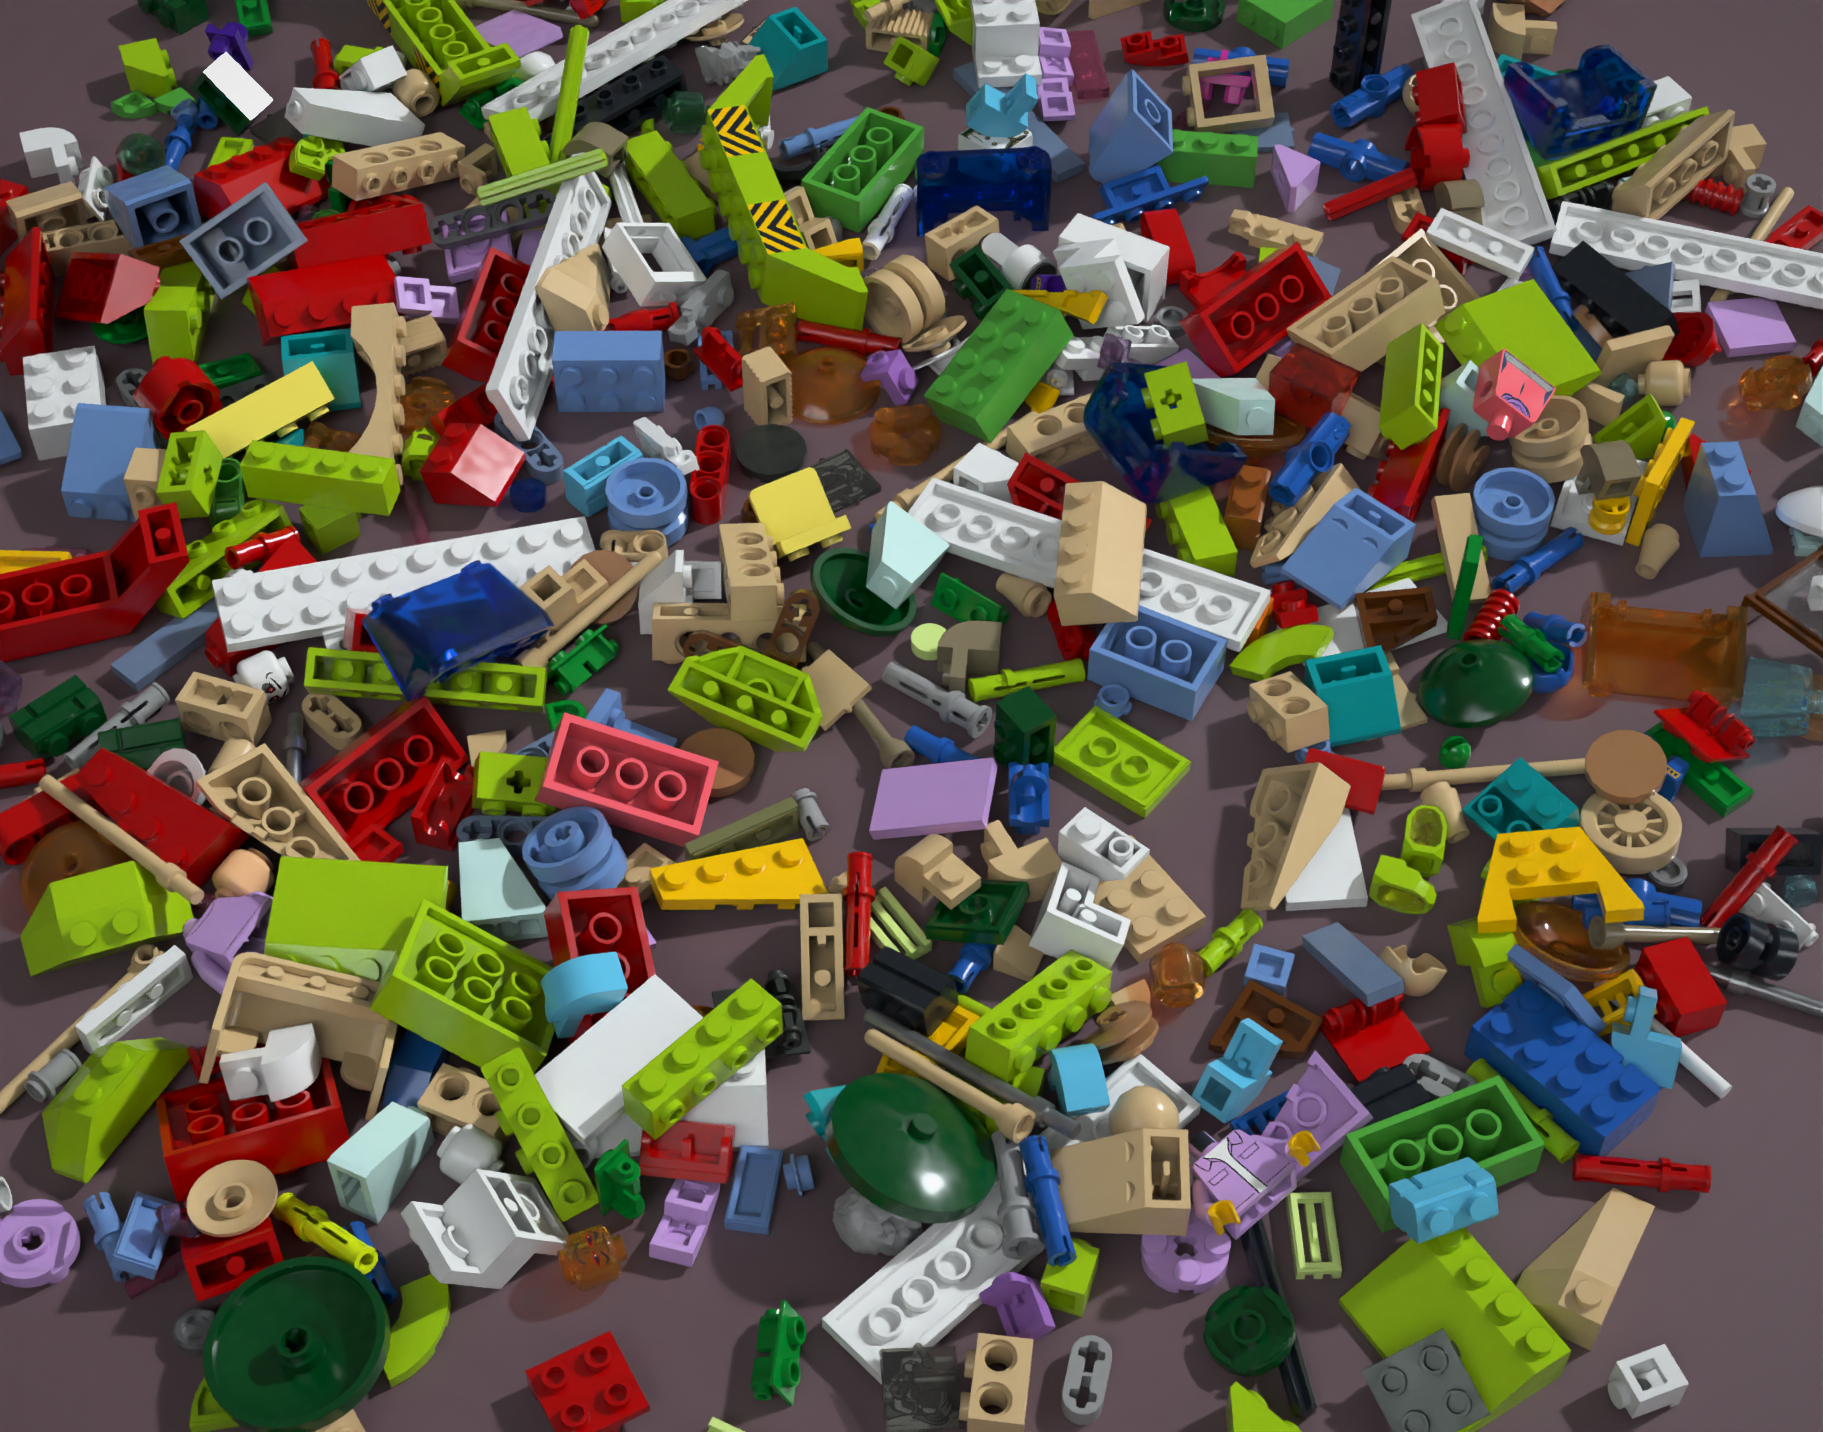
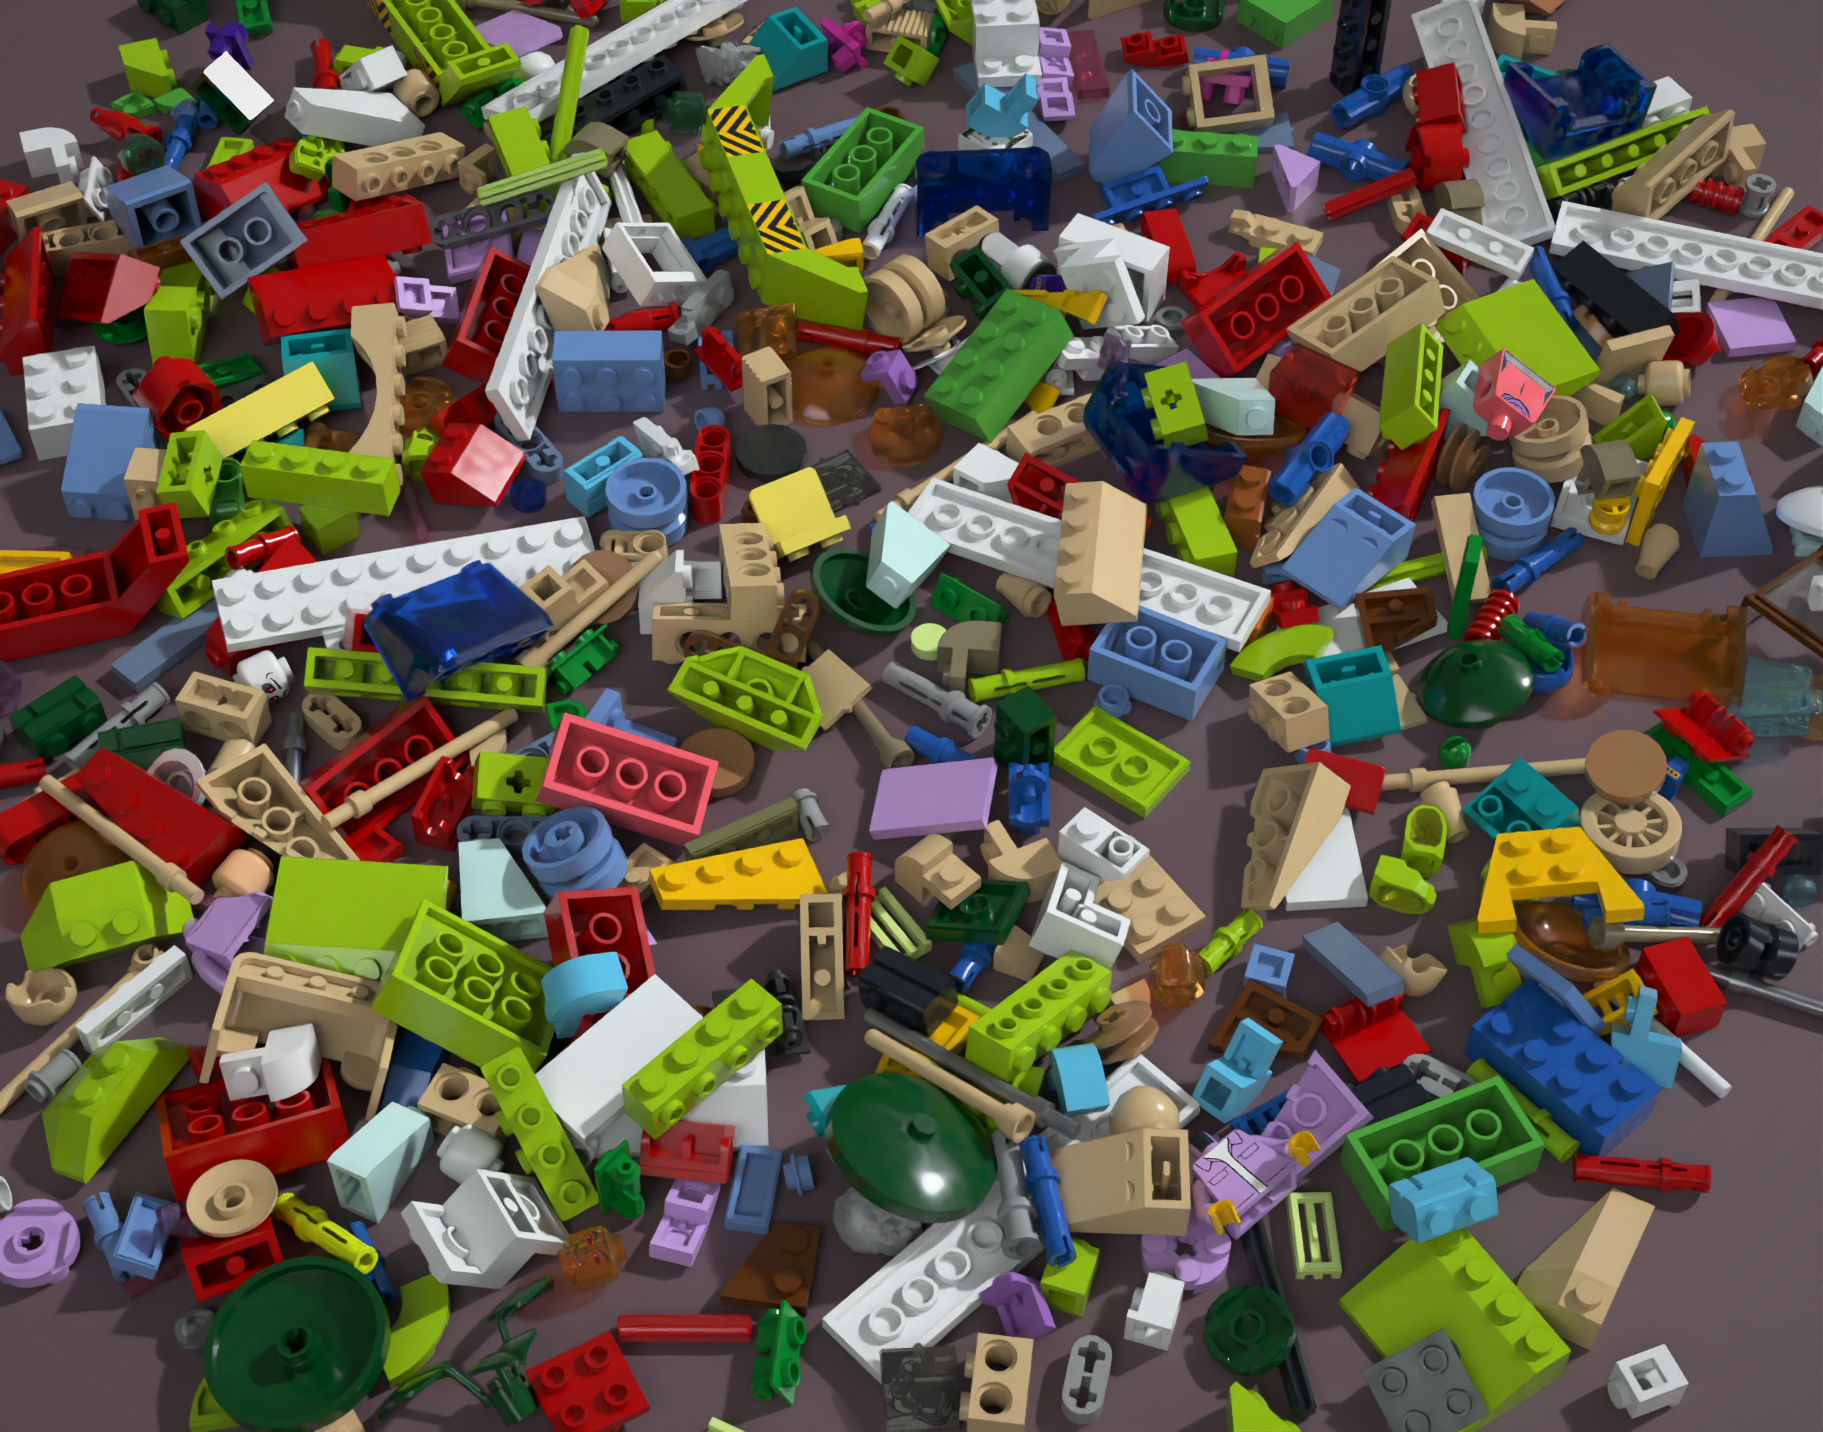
none -> tan hair [5,967,77,1026]
none -> red piece [90,107,162,155]
none -> tan bar [321,707,518,831]
none -> dark green plant [378,1275,554,1427]
none -> red axle [616,1314,752,1342]
none -> reddish brown wing [720,1222,822,1316]
none -> dark pink hips [819,16,869,74]
none -> white brick [1124,1271,1185,1351]

